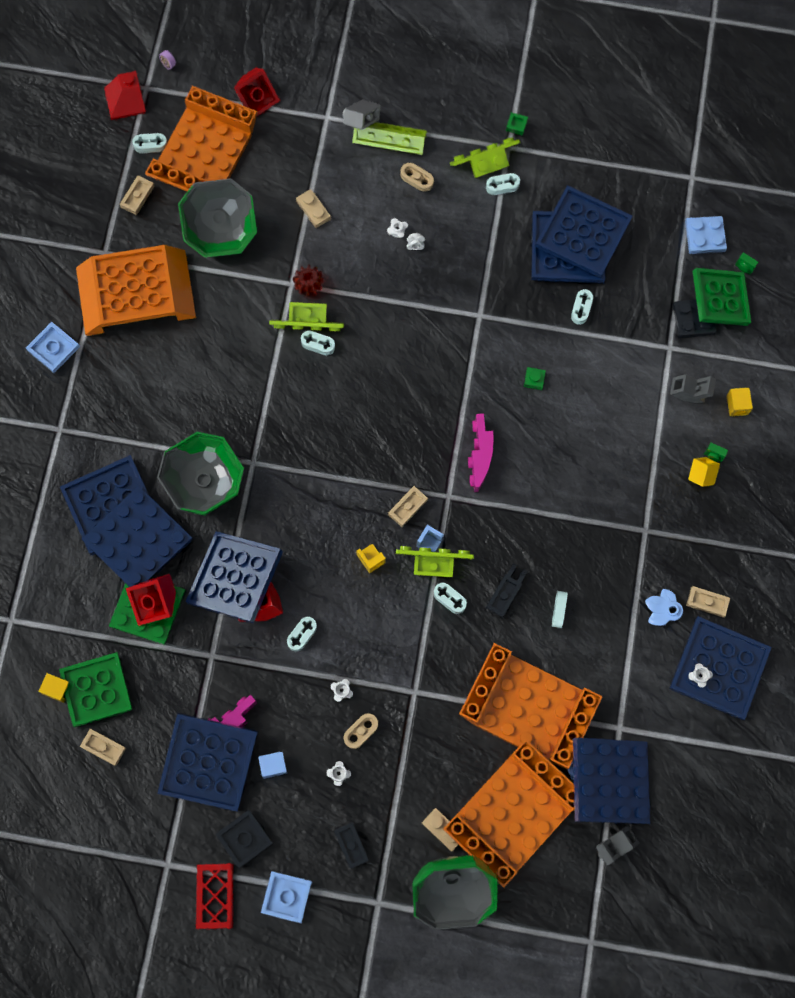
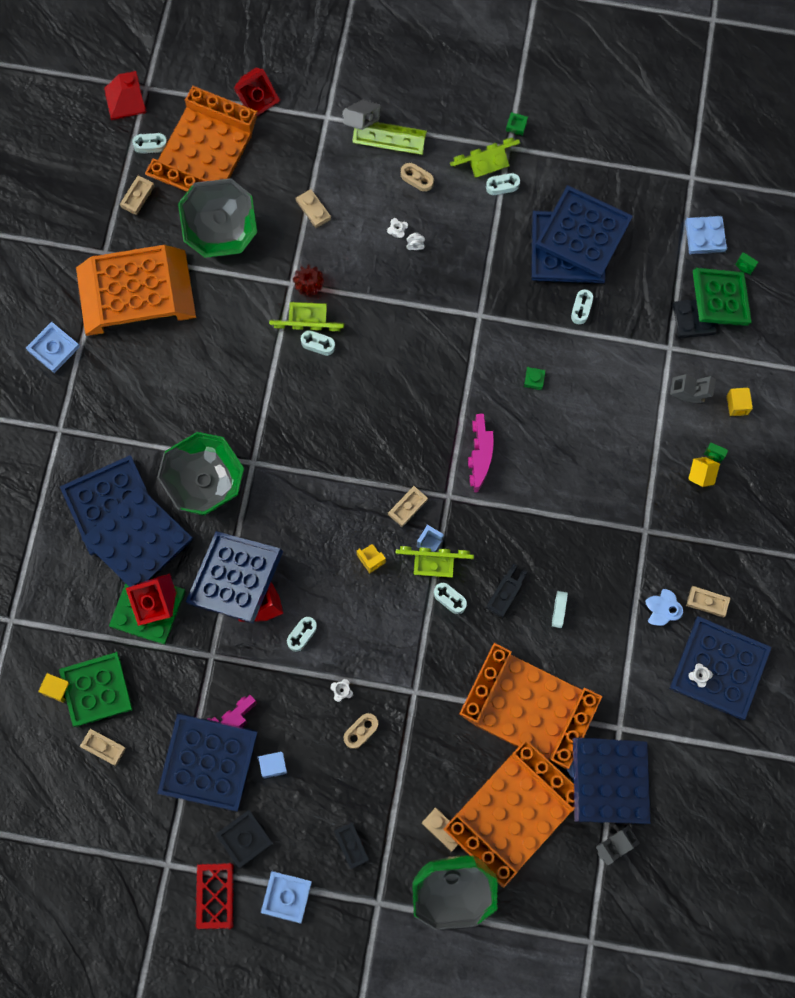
lavender tile [159,50,176,69] -> none
white plate [327,761,351,786] -> none

